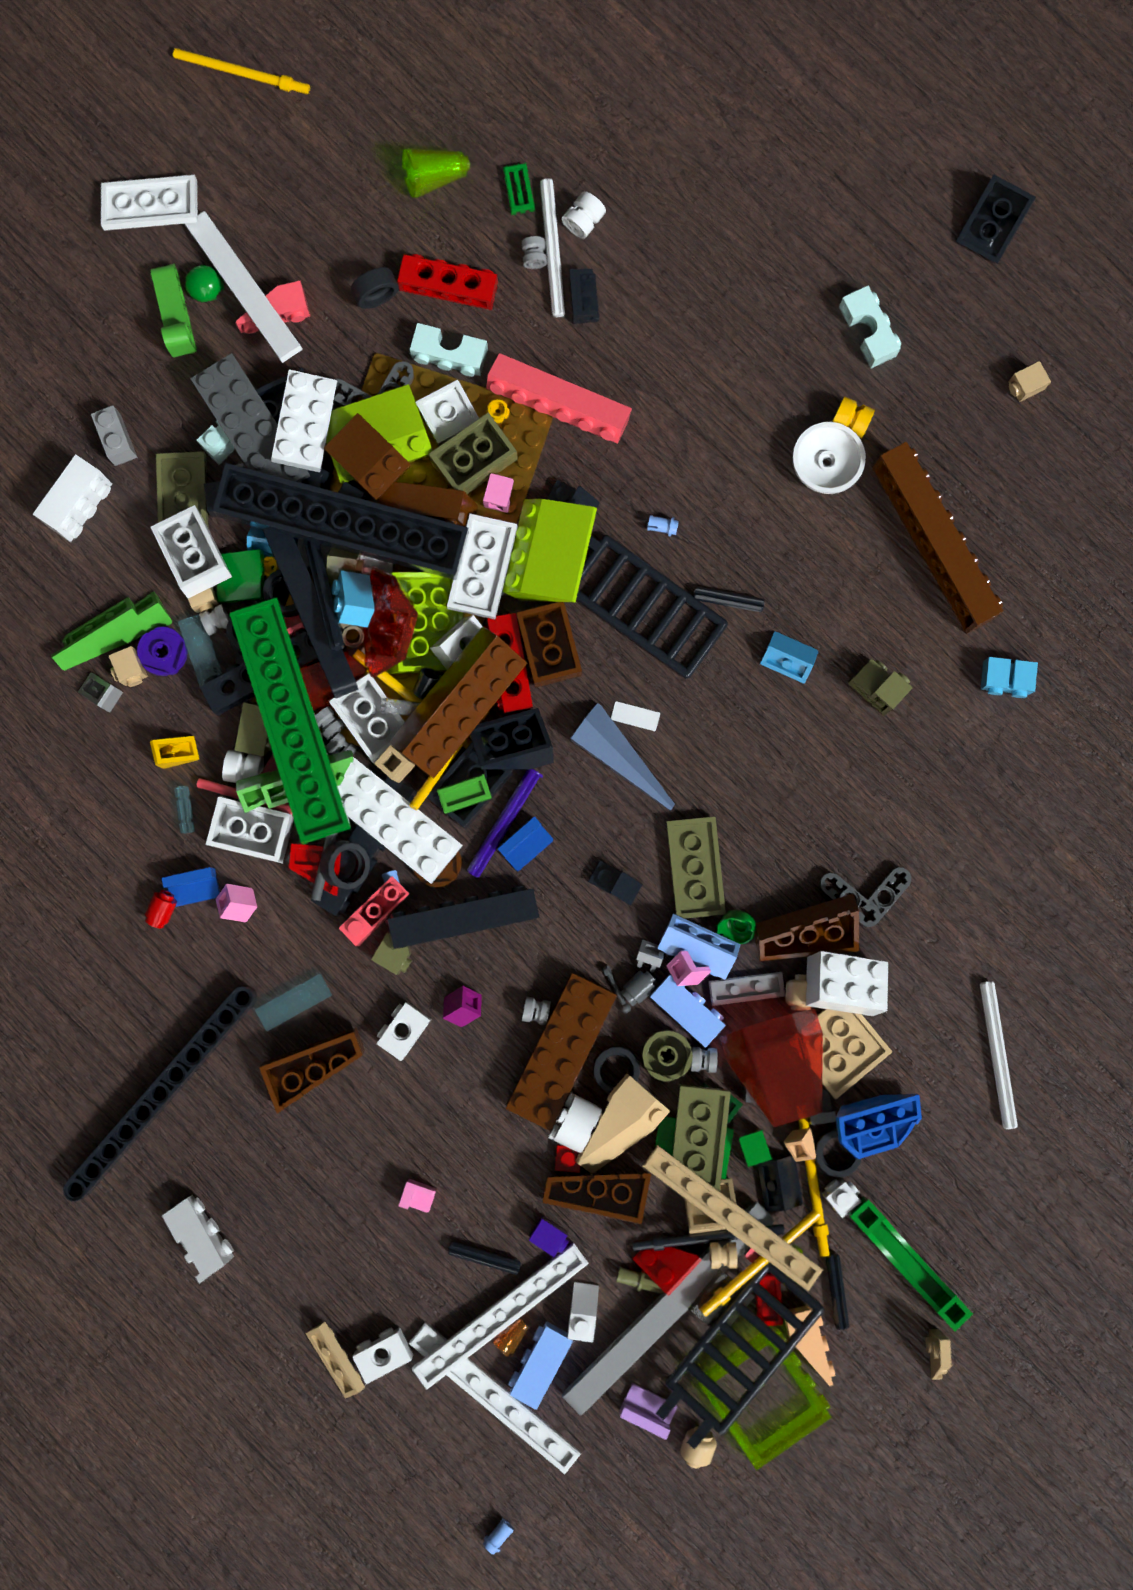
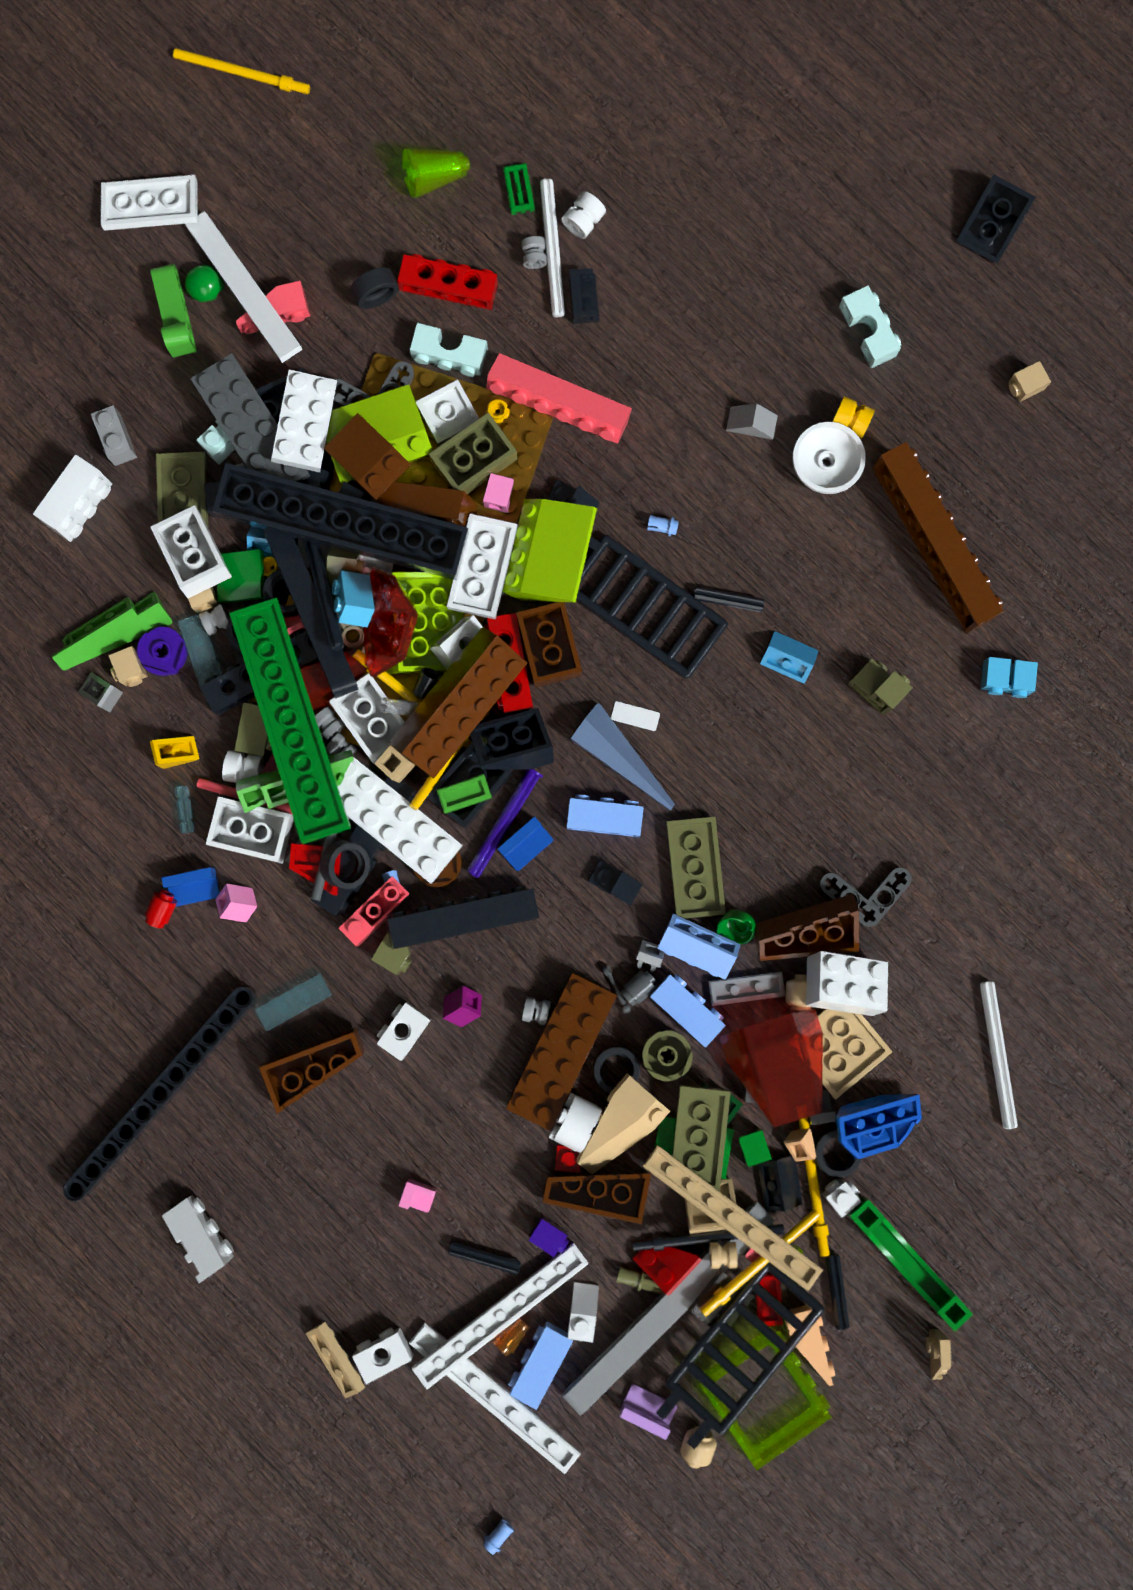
bright pink panel [666,951,711,986] -> none
light grey wheel [690,1047,717,1073] -> none
none -> light blue brick [567,795,644,837]
none -> light grey slope [726,403,778,440]

